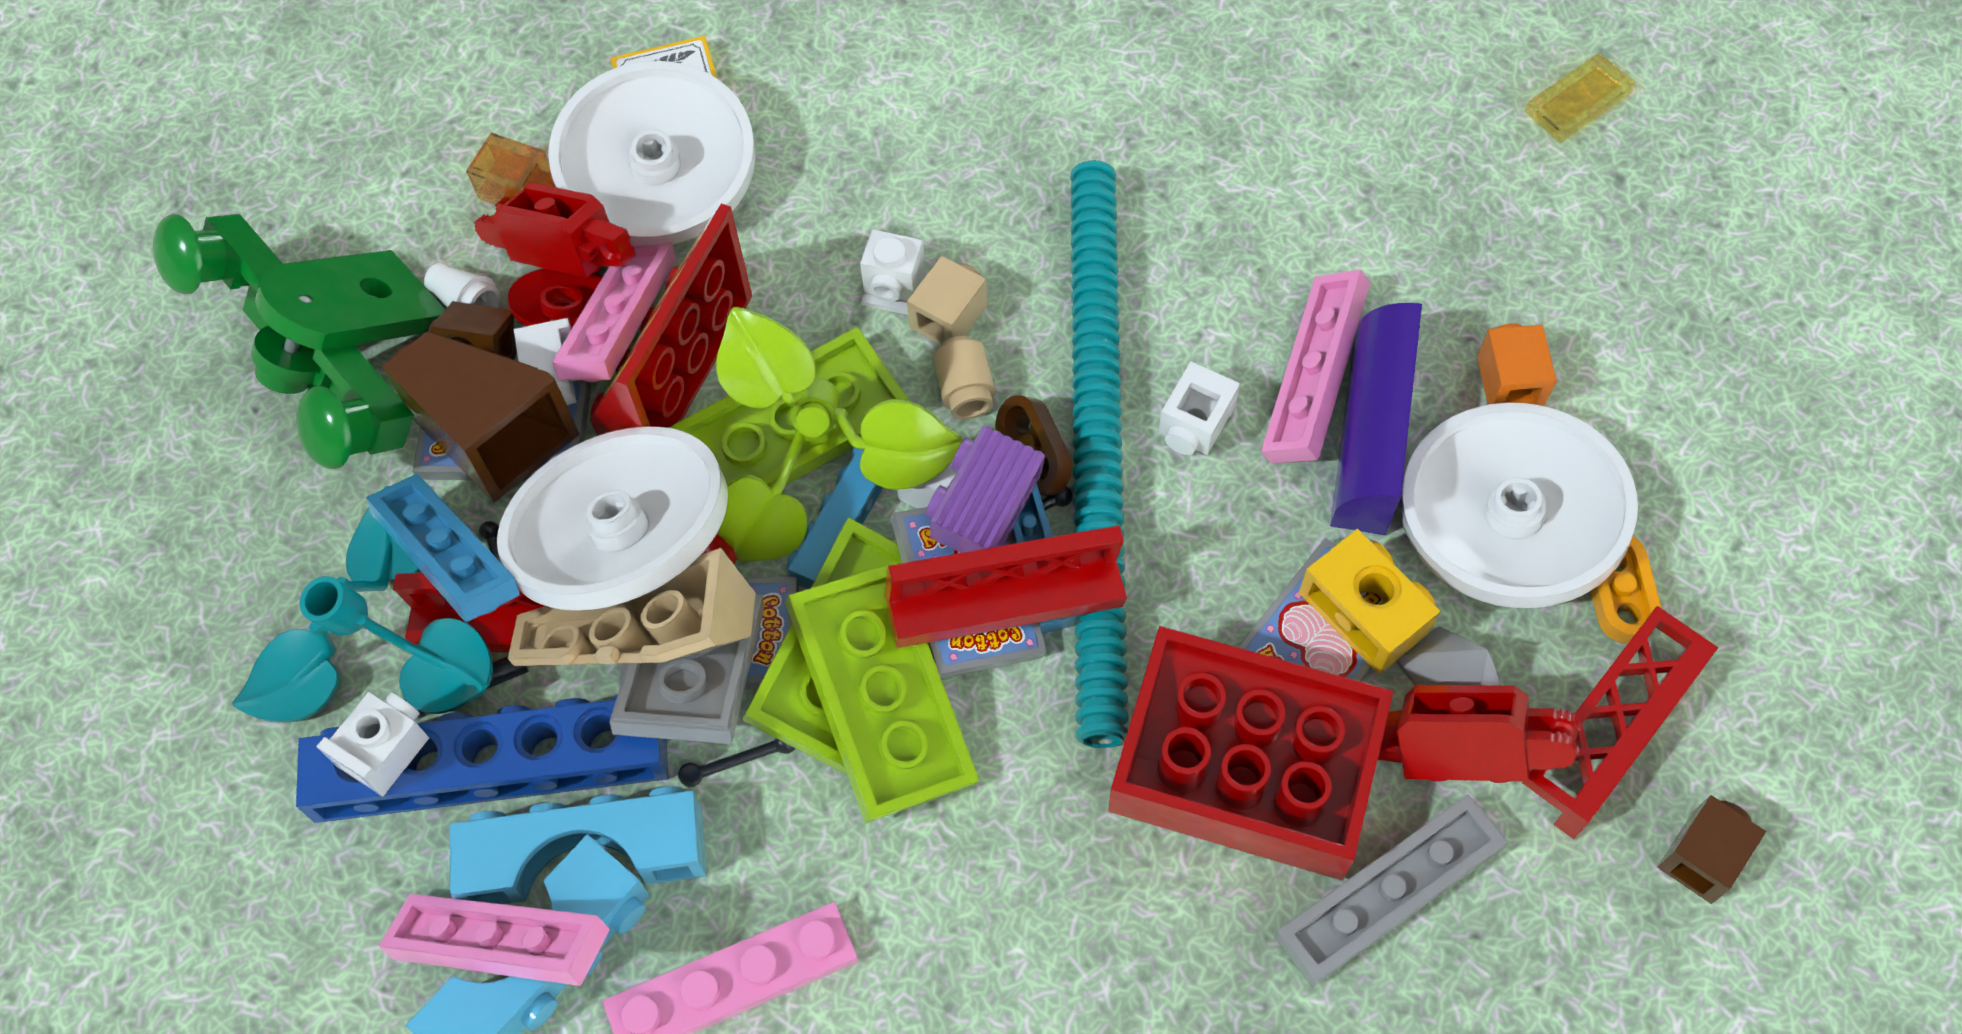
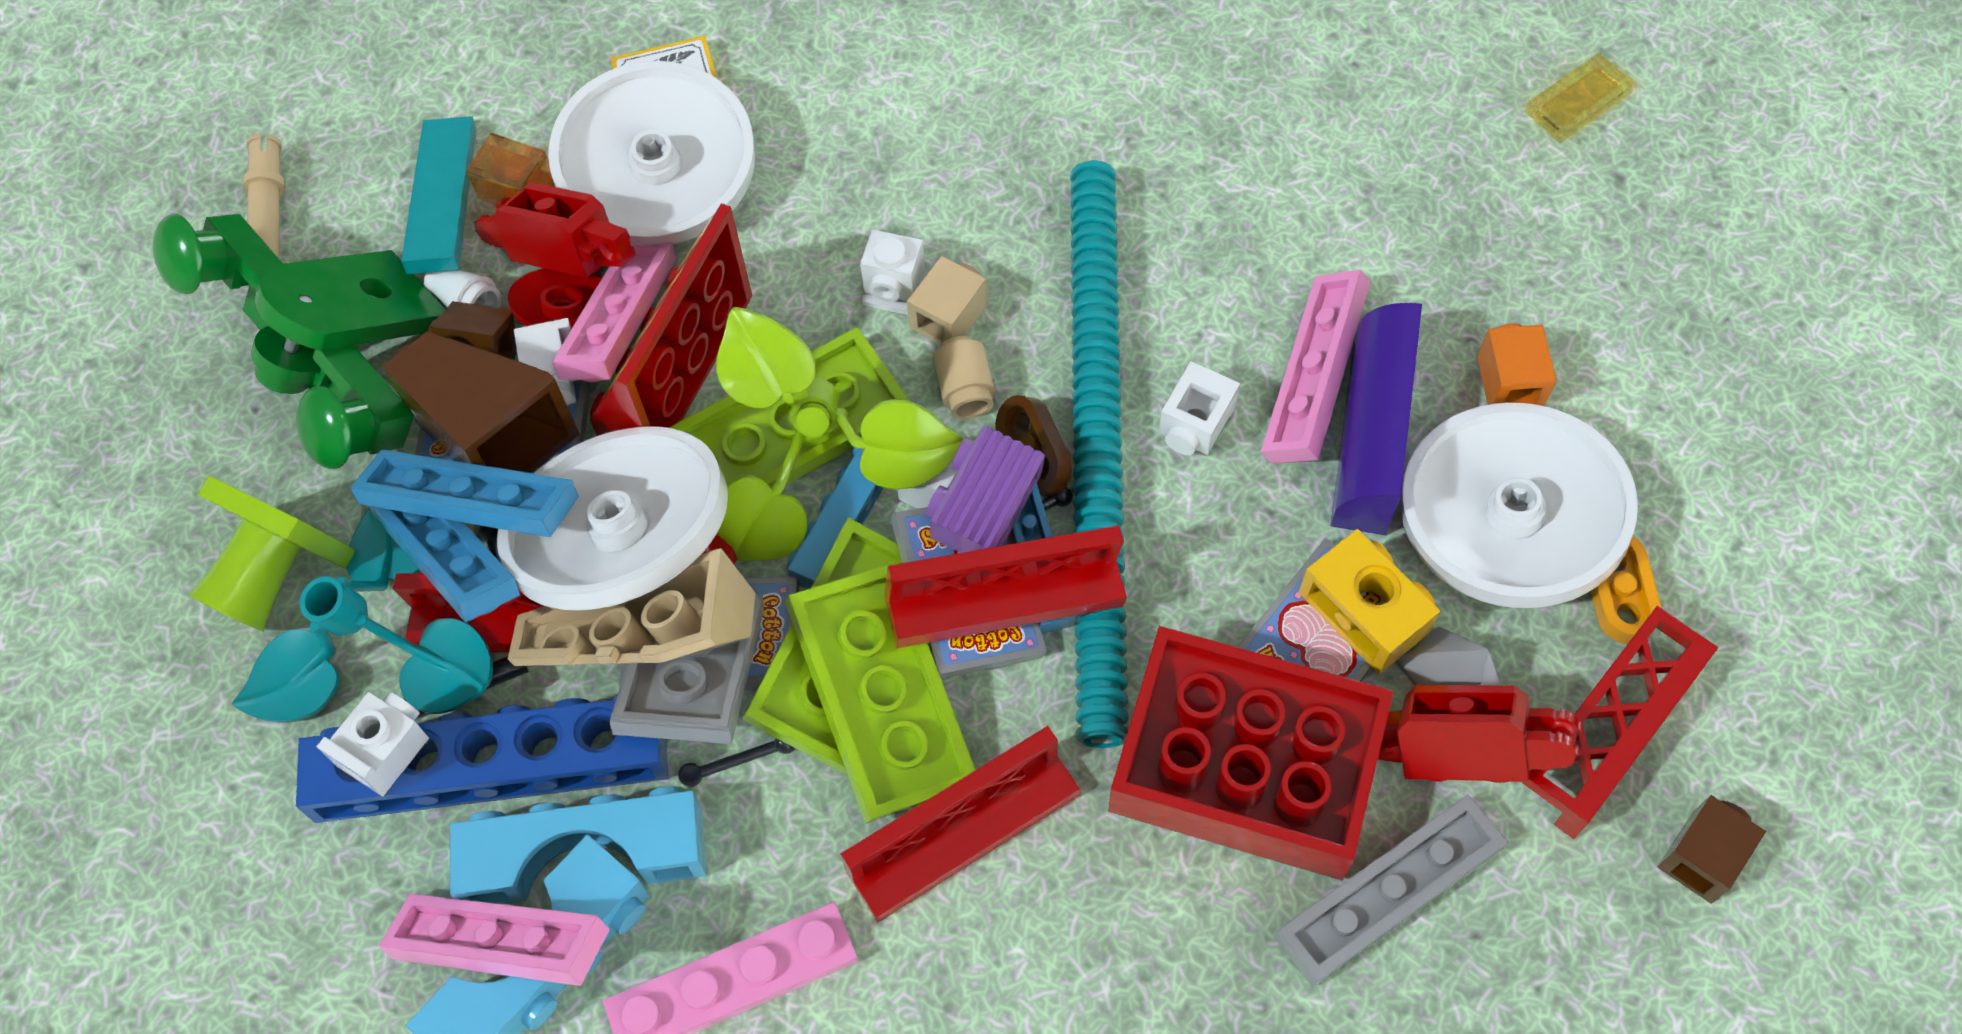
none -> lime plant [188,475,356,632]
none -> tan pin [243,134,285,258]
none -> dark azure plate [350,449,579,538]
none -> teal tile [401,116,476,274]
none -> red fence [840,726,1080,923]

